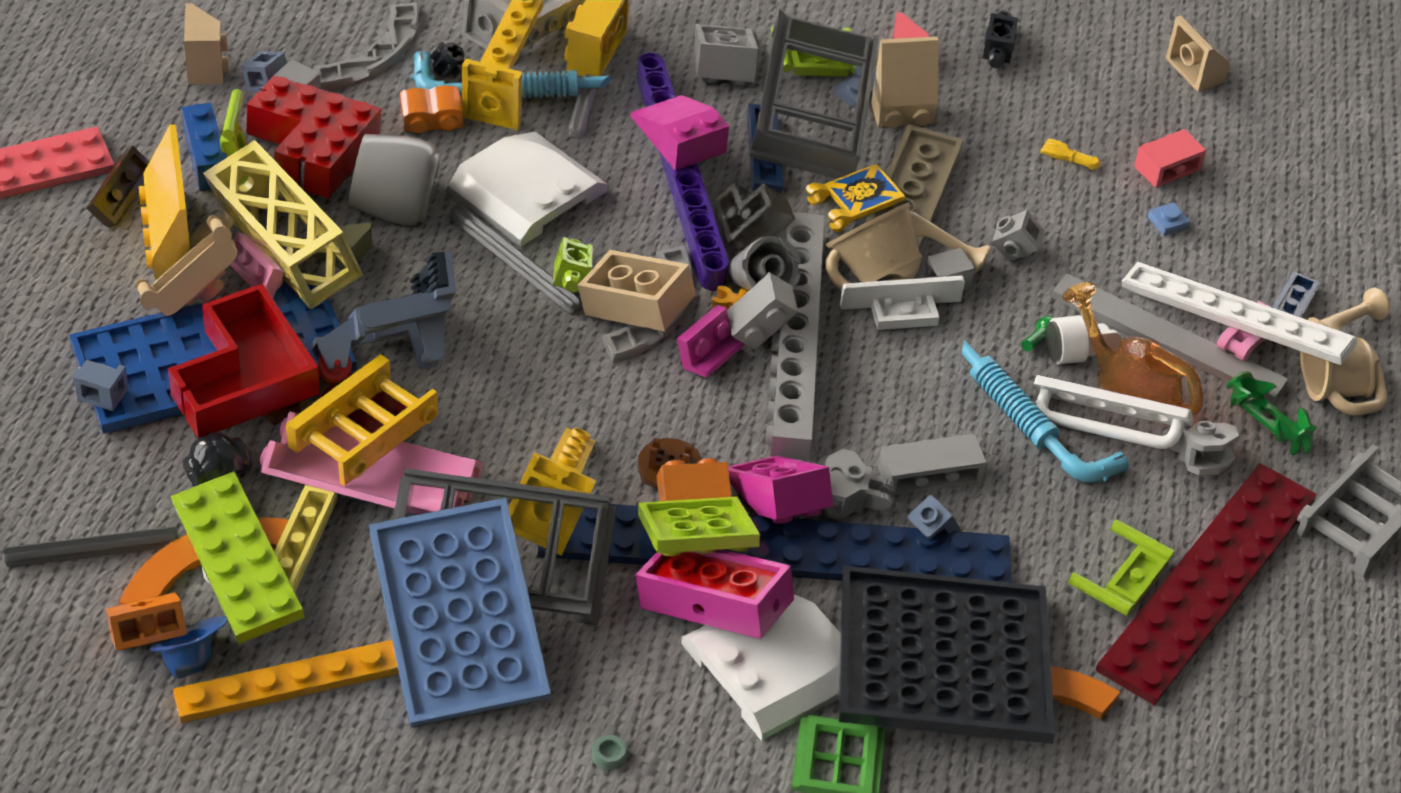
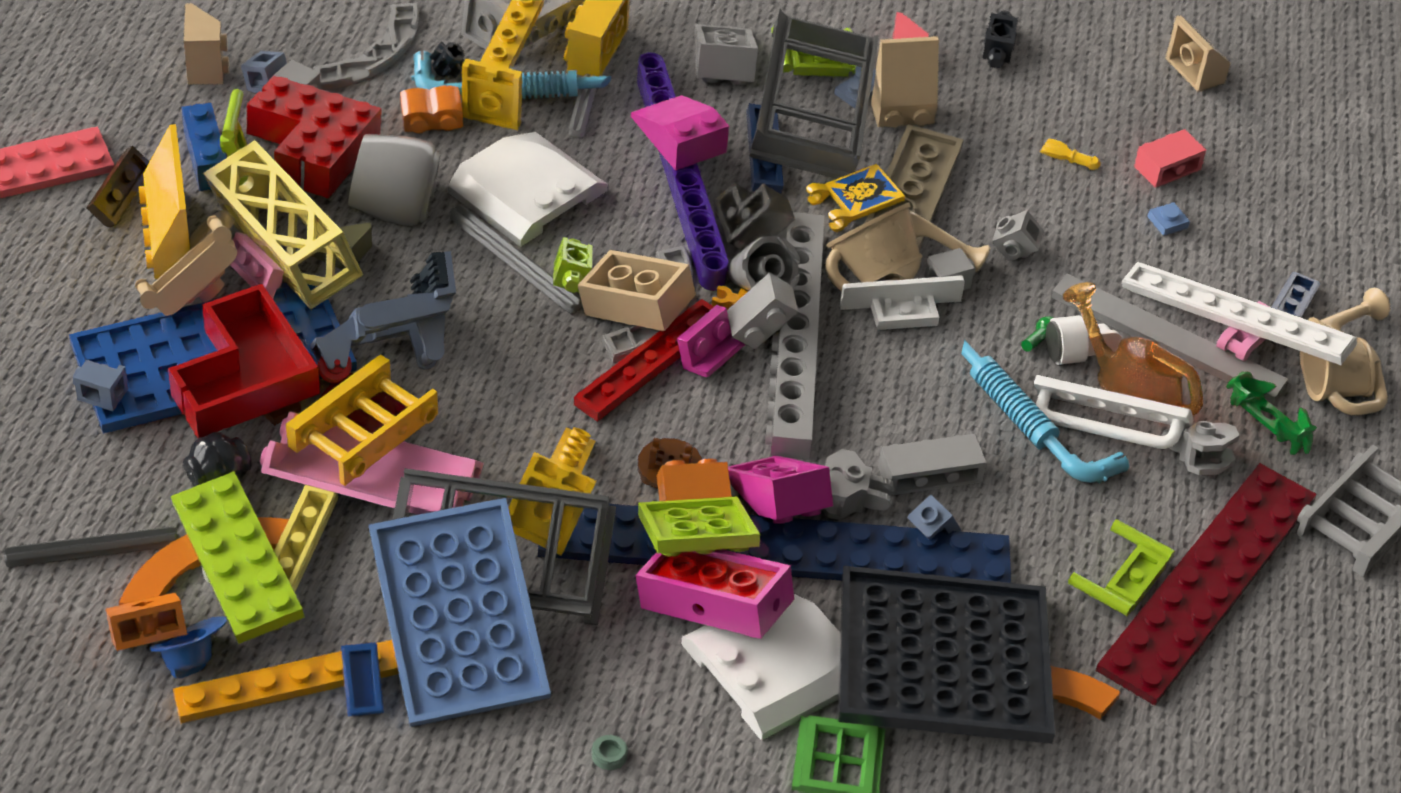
none -> blue tile [341,642,384,717]
none -> red plate [574,299,714,422]

